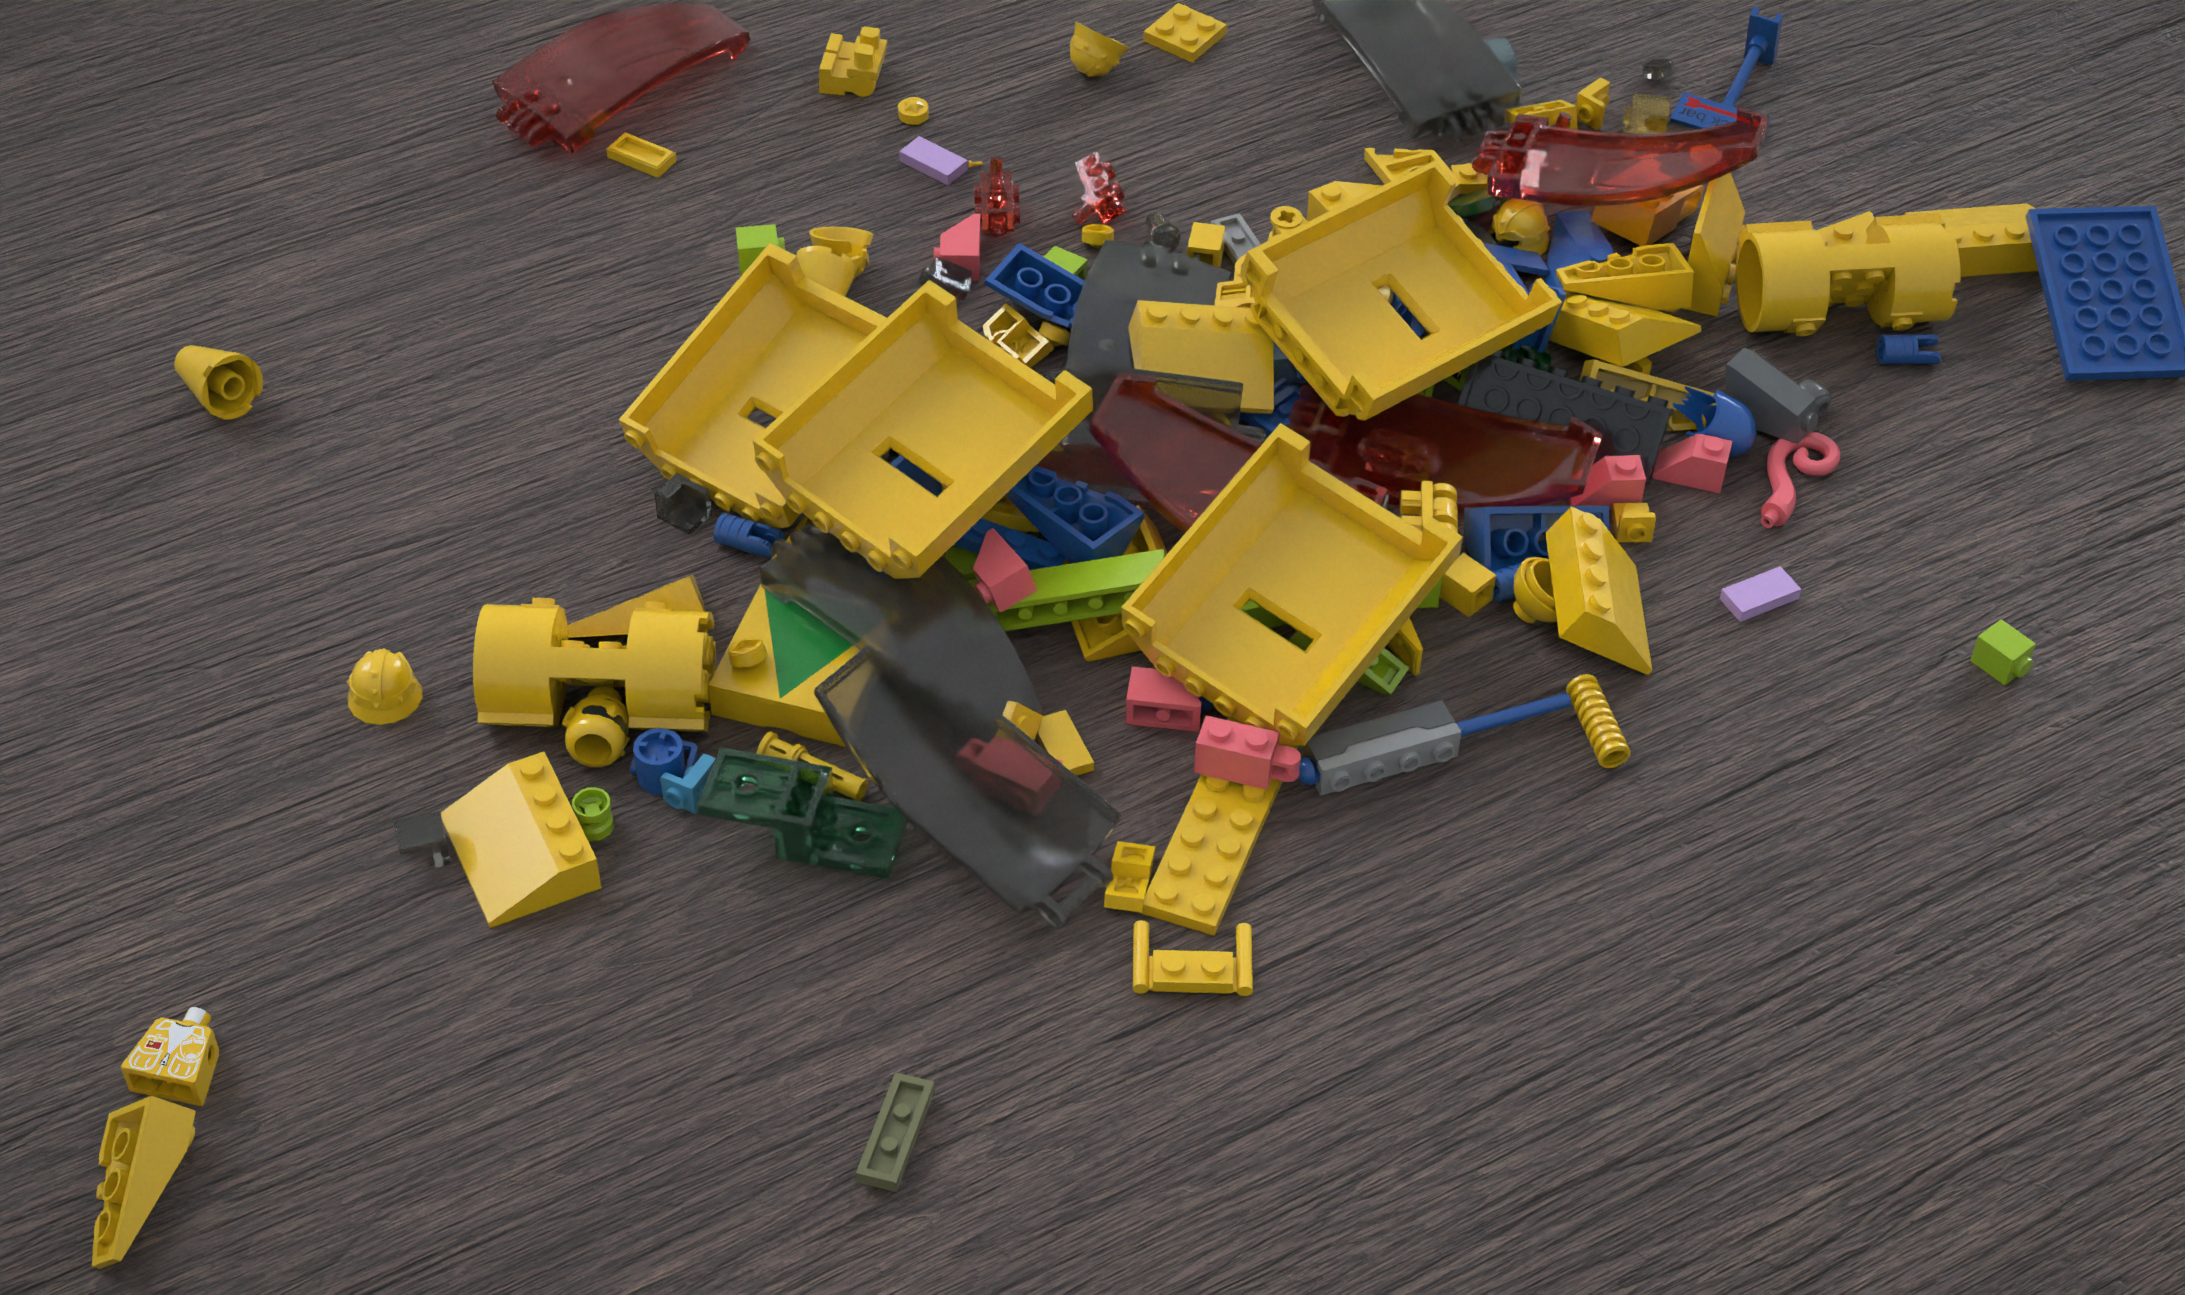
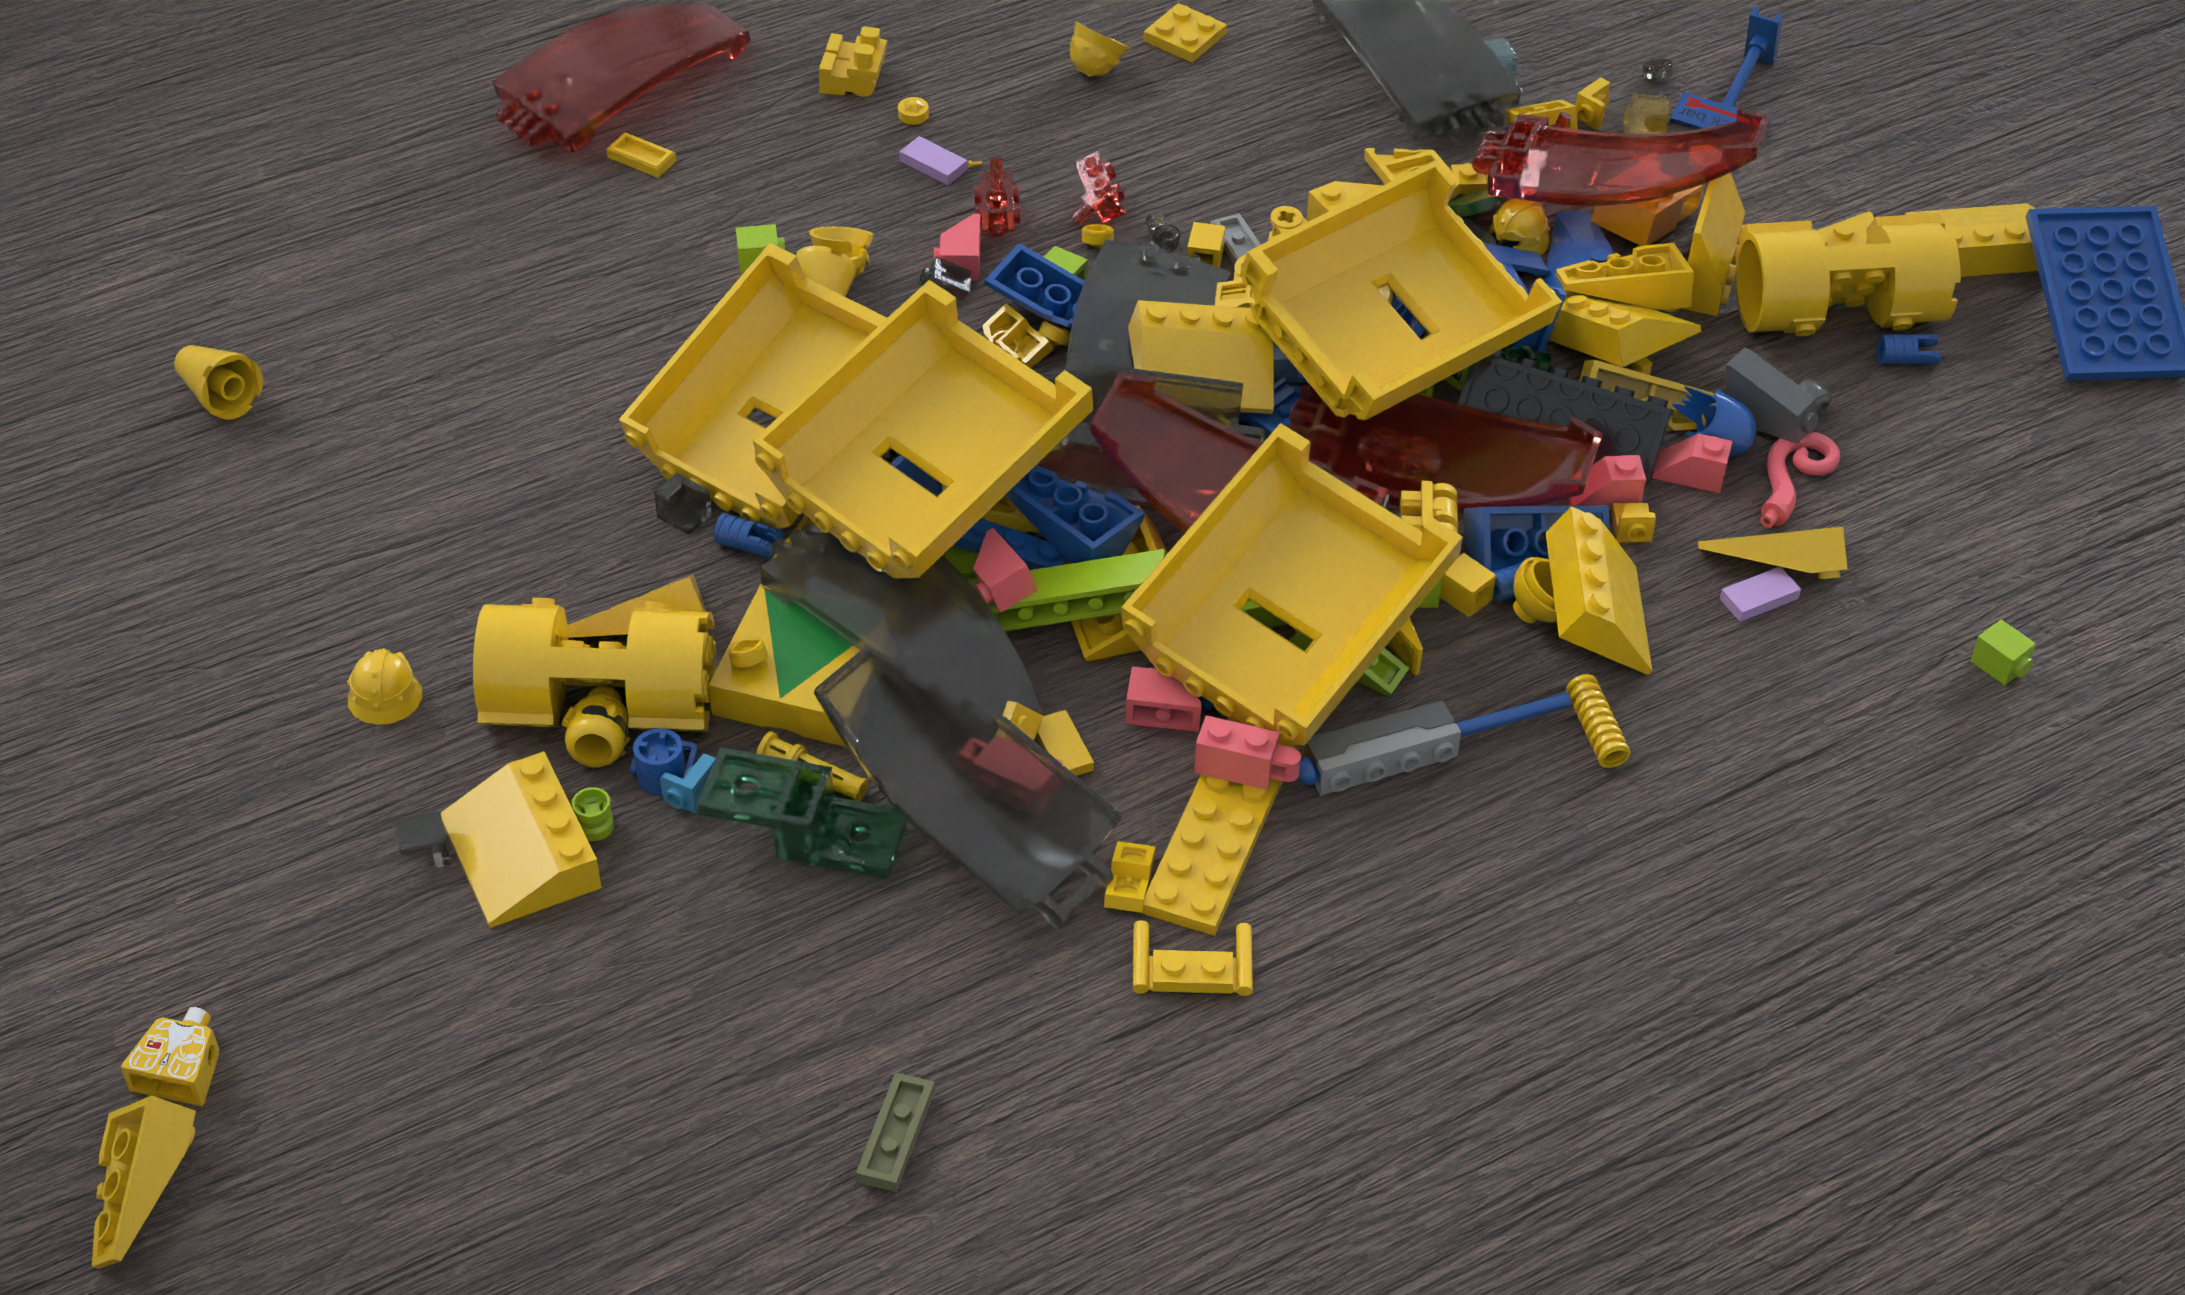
none -> yellow wedge [1698,527,1847,579]

